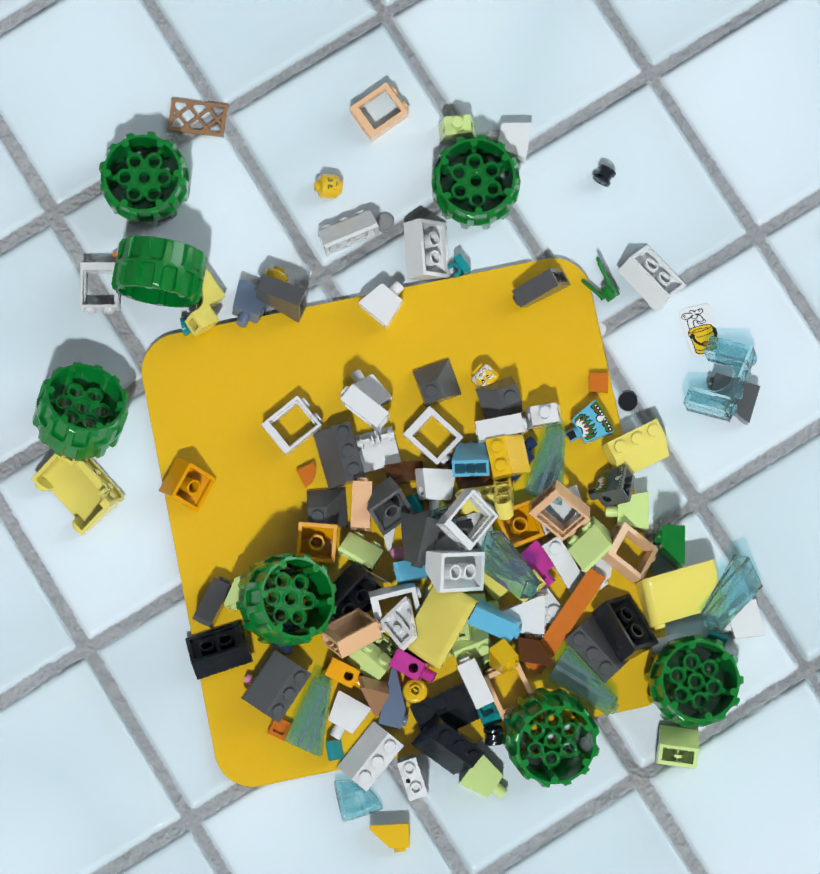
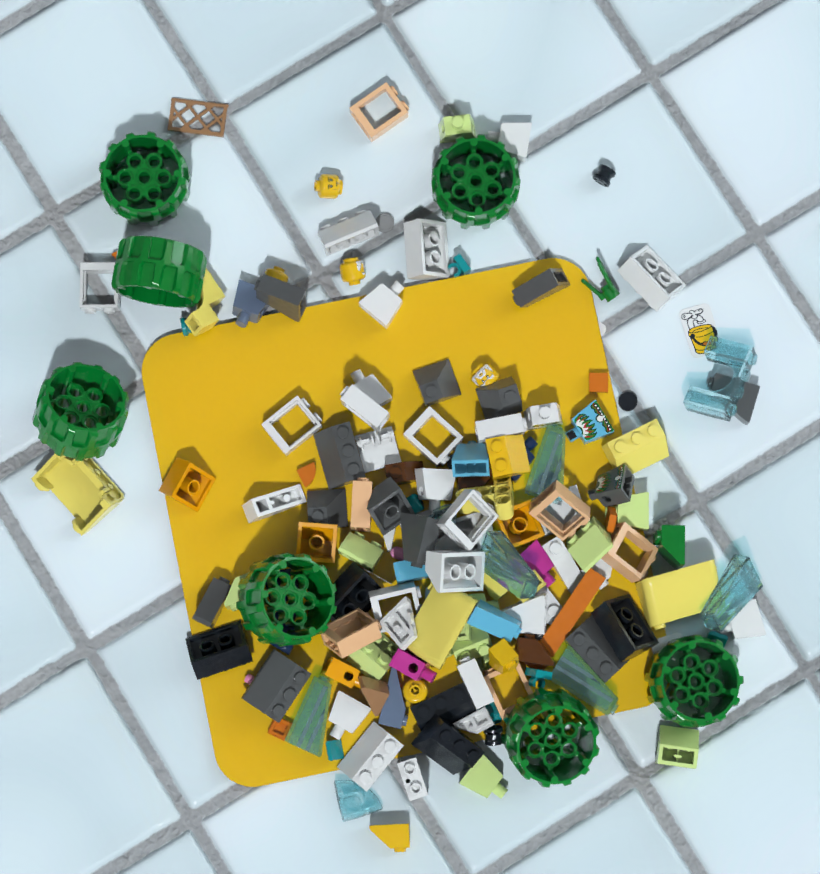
none -> white slope [242,484,307,523]
none -> yellow head [339,257,366,285]
none -> white tile [453,706,495,734]
none -> teal tile [525,667,553,688]
none -> orange tile [604,506,617,533]

